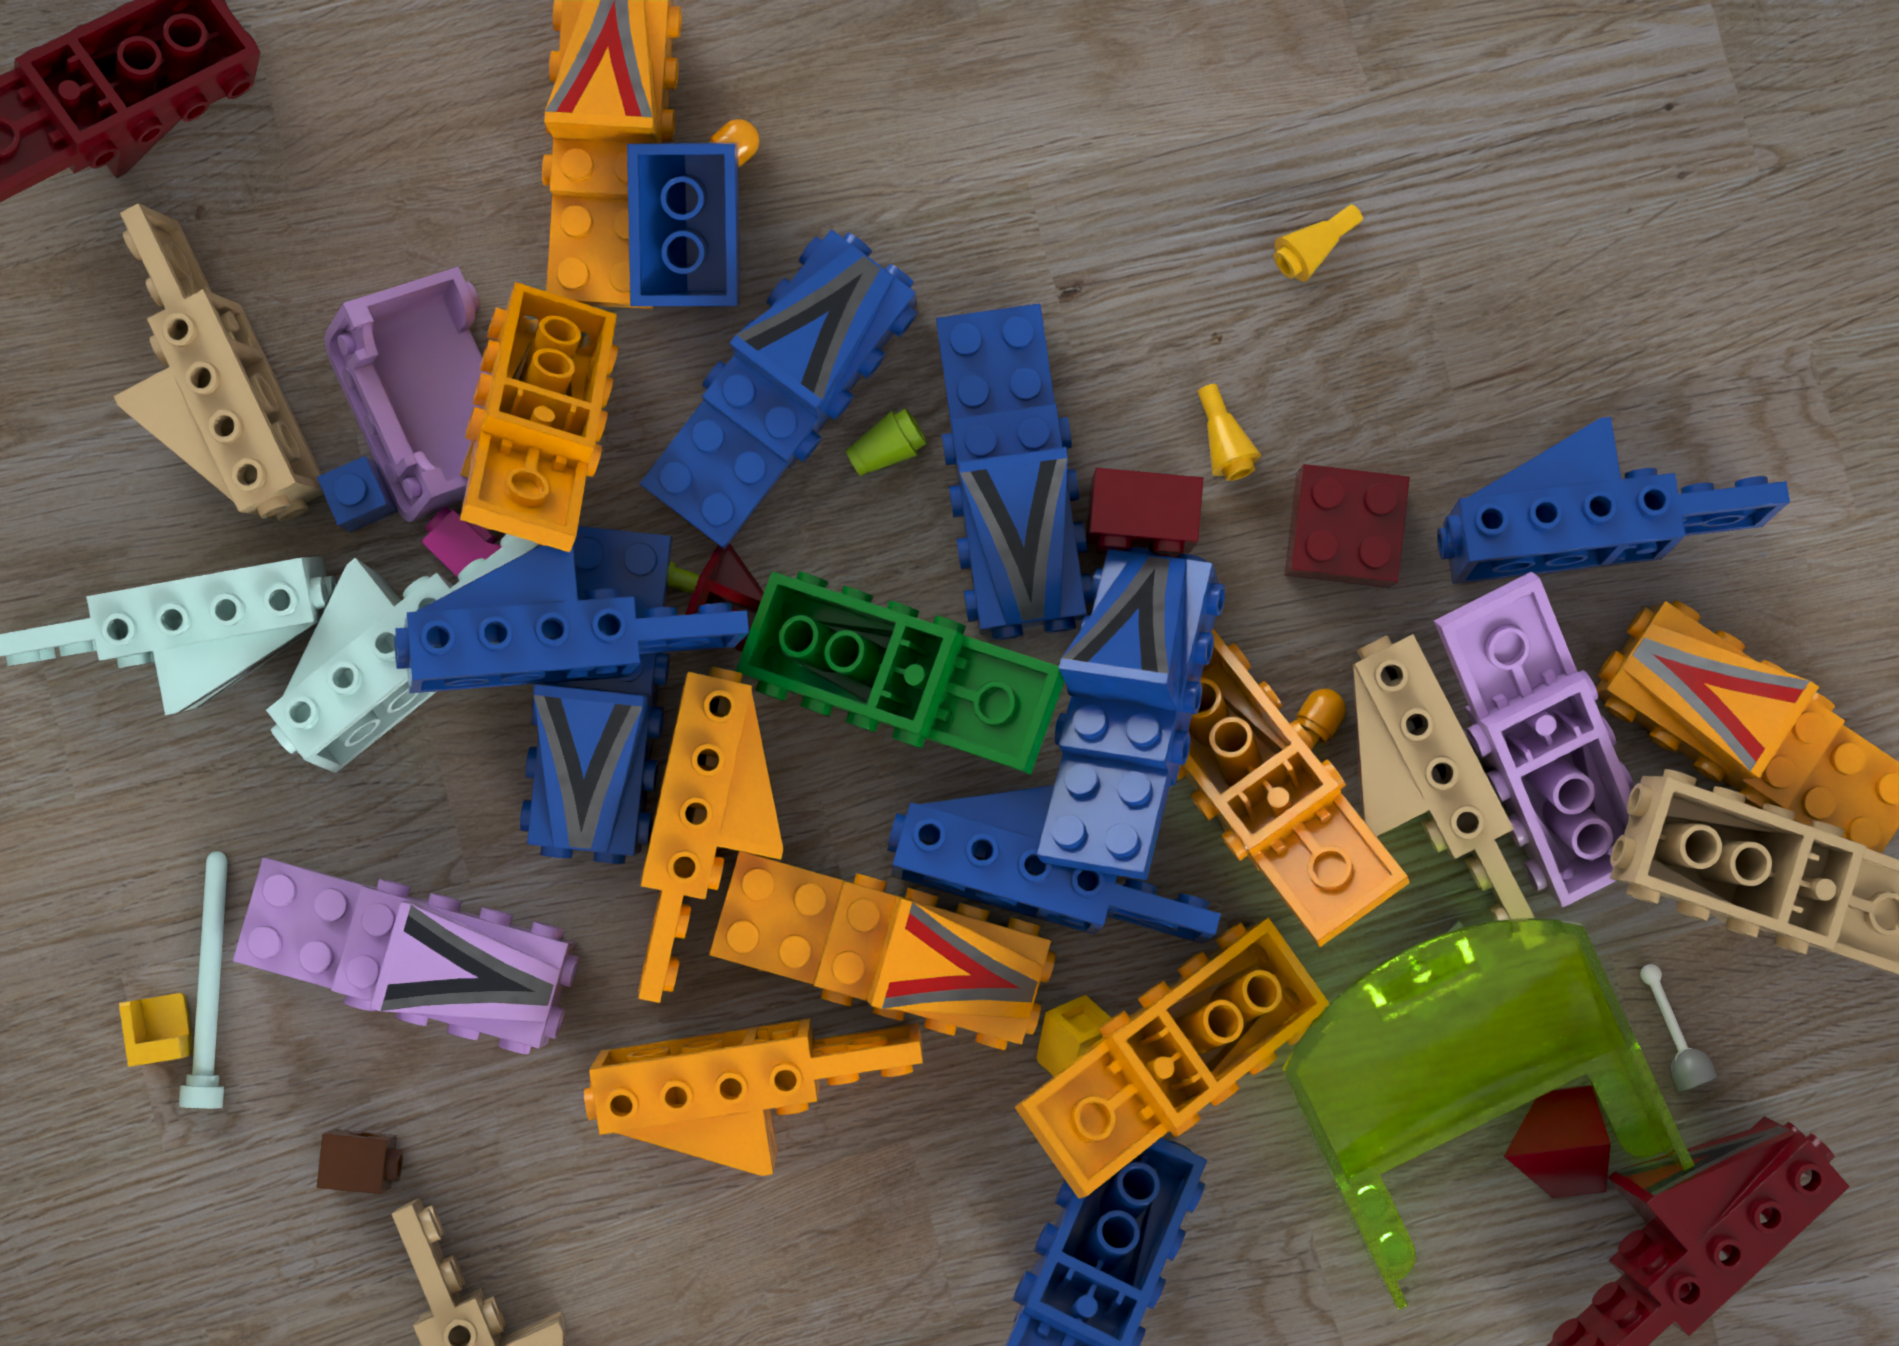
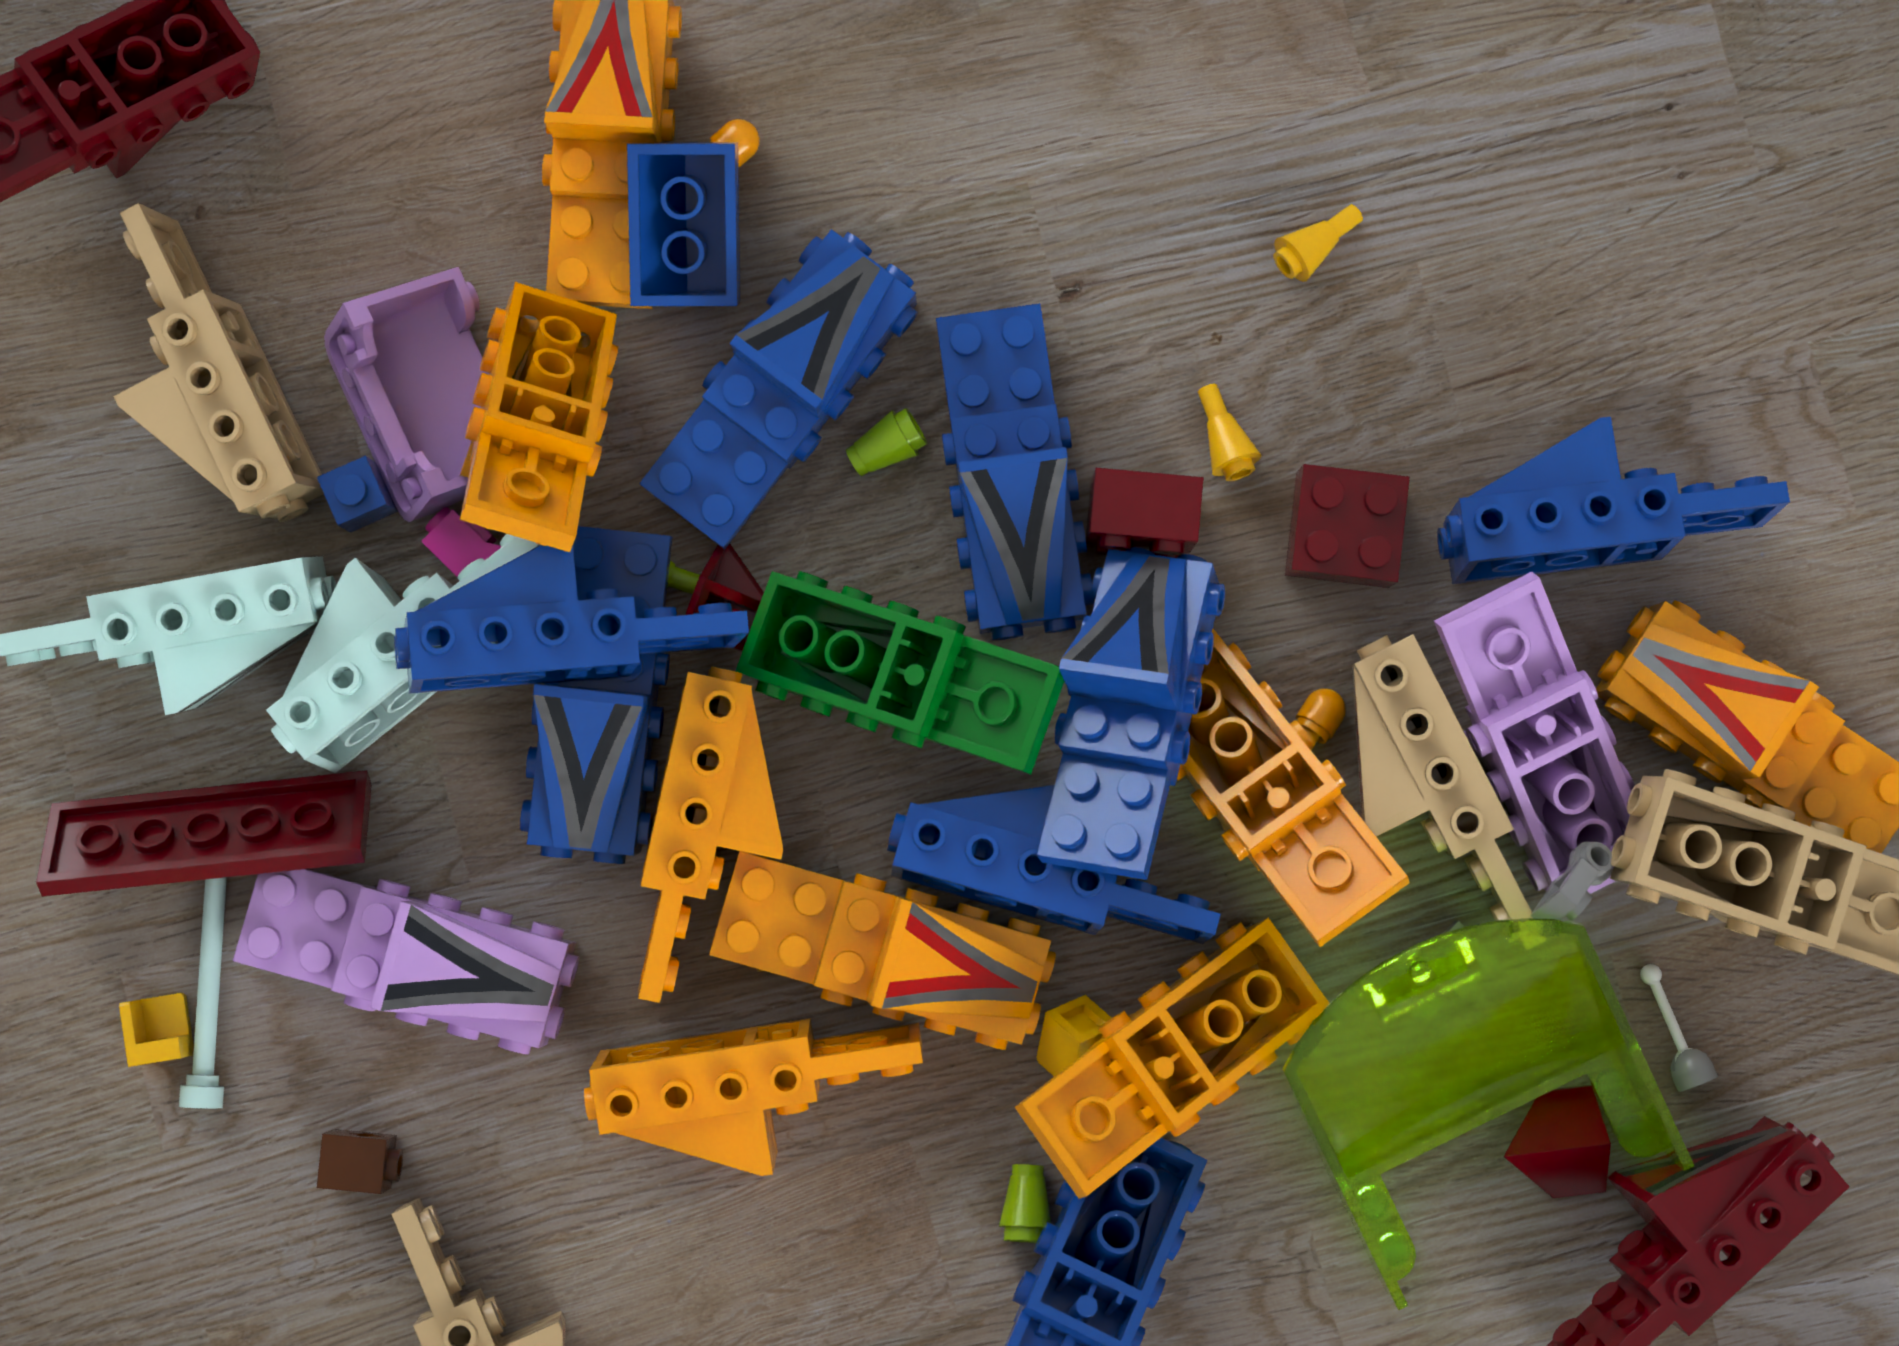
none -> dark red plate [36,770,372,897]
none -> lime cone [999,1164,1051,1243]
none -> light grey plate [1530,842,1613,930]

